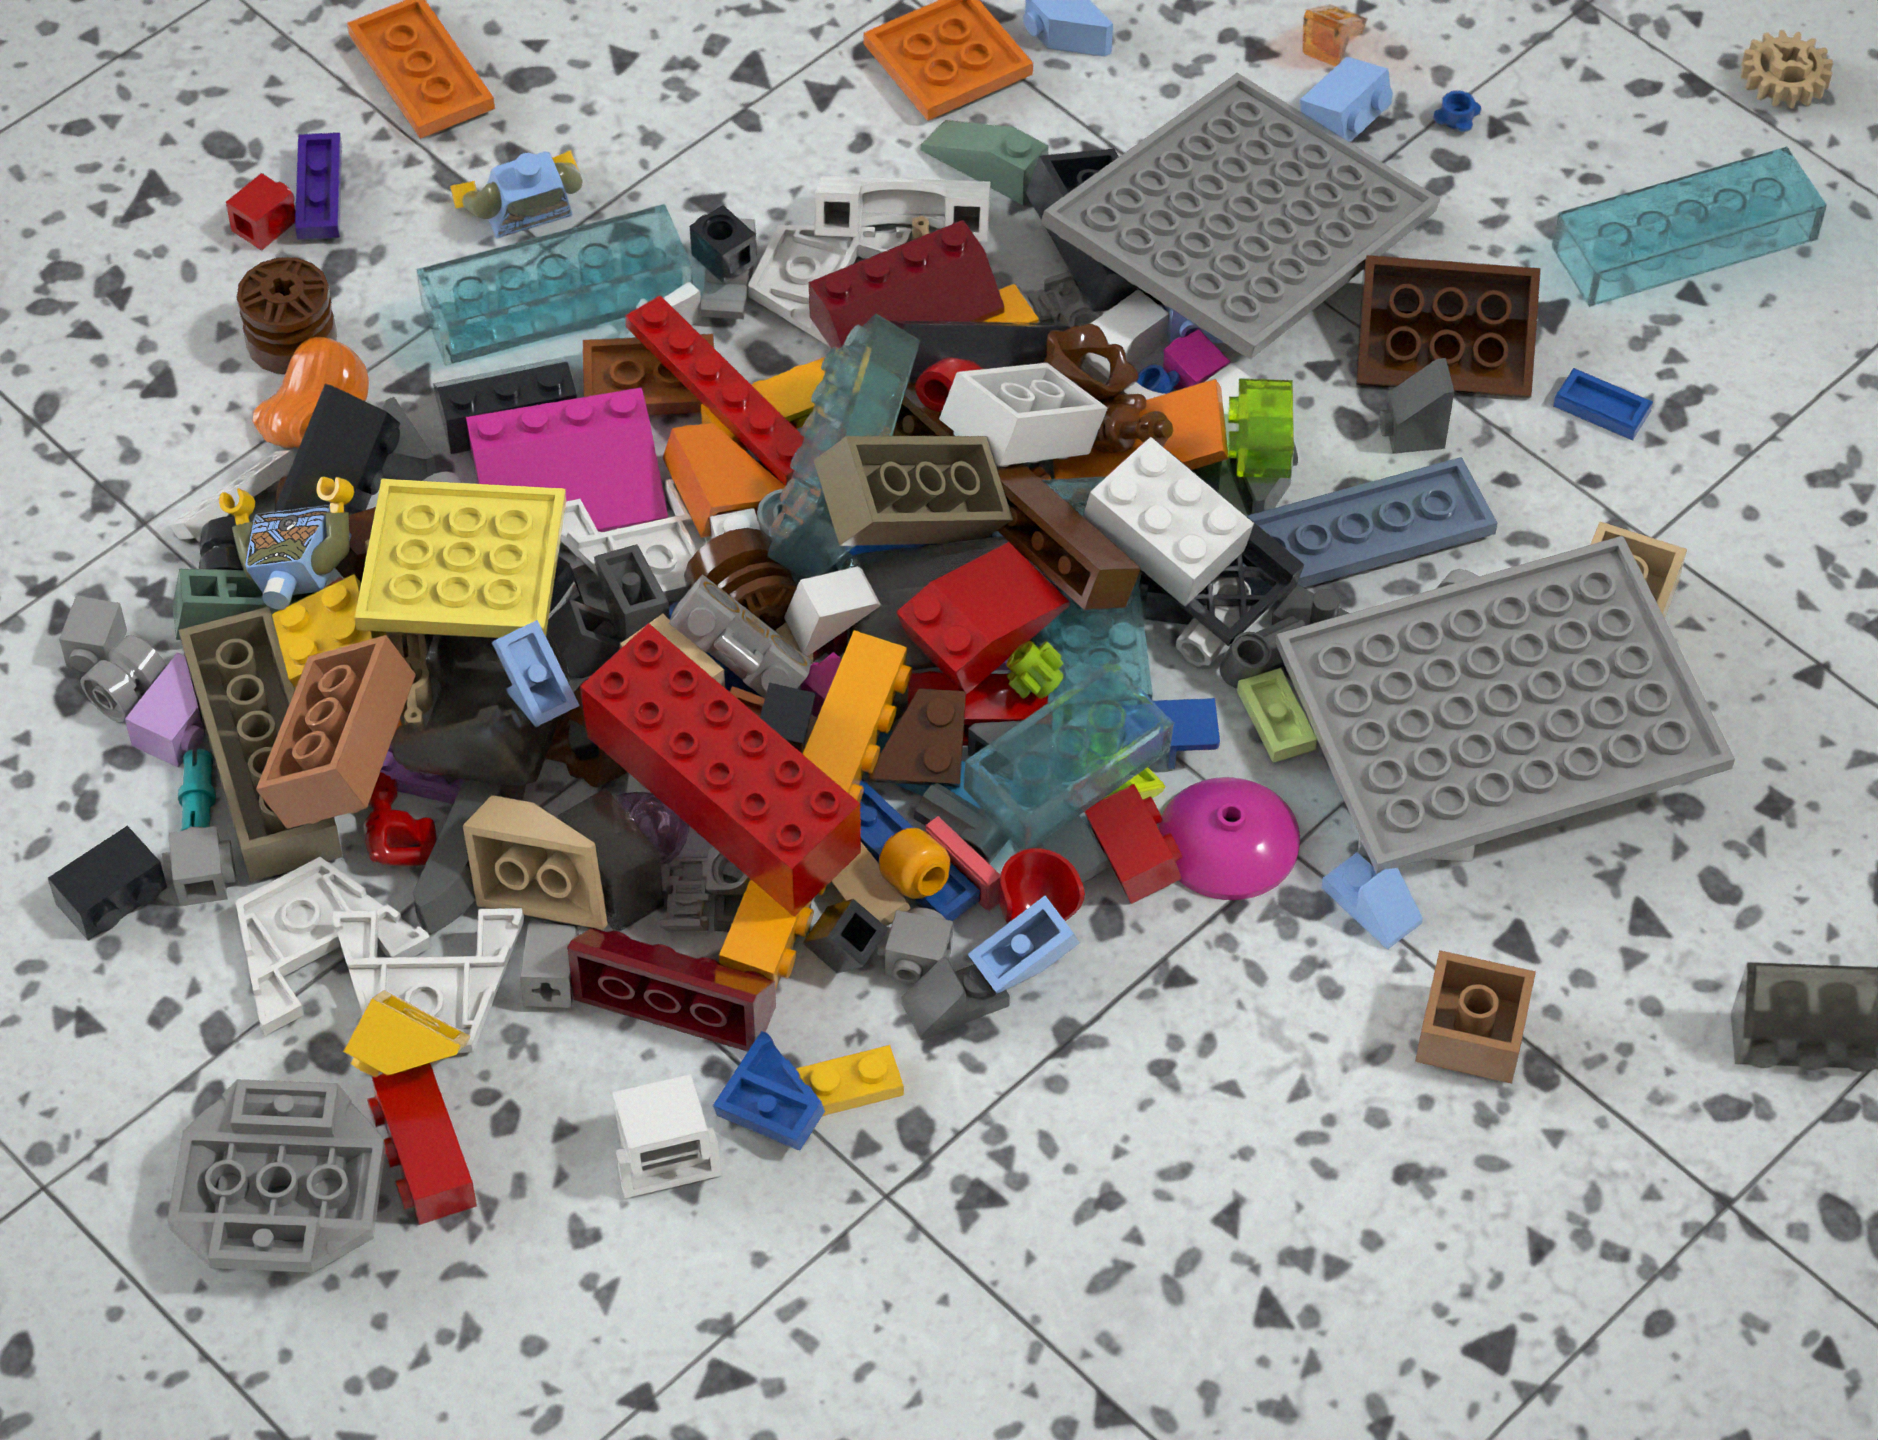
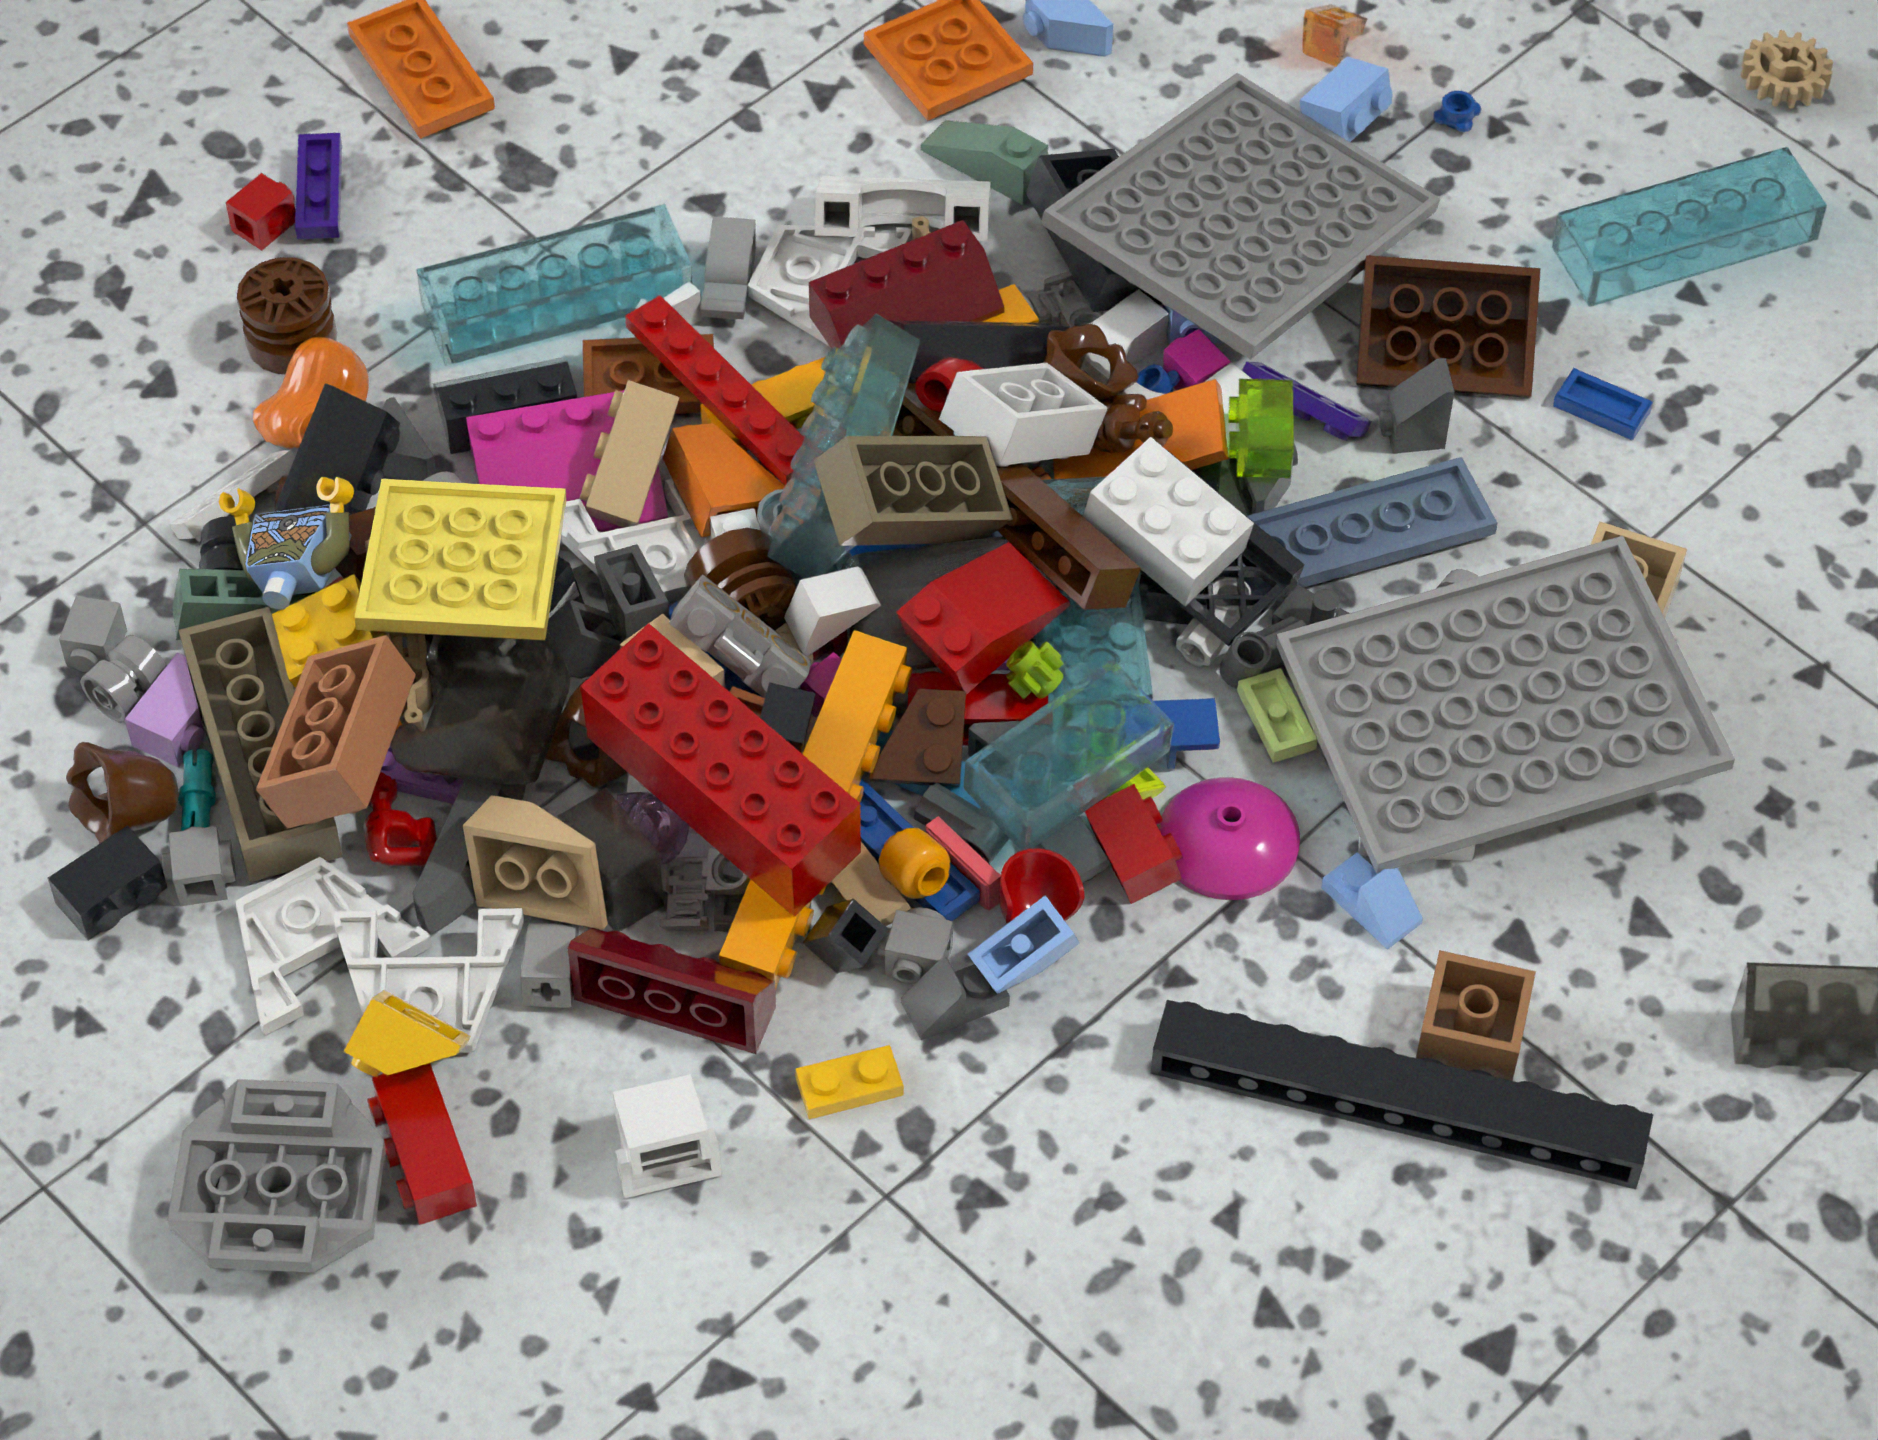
torso [450,150,583,239] -> none
light blue slope [492,620,580,727] -> none
black brick [689,205,757,284] -> none
blue wing [713,1031,825,1151] -> none
none -> reddish brown piece [66,742,179,843]
none -> tan brick [579,380,679,528]
none -> black brick [1151,1000,1654,1189]
none -> dark purple plate [1242,361,1372,441]

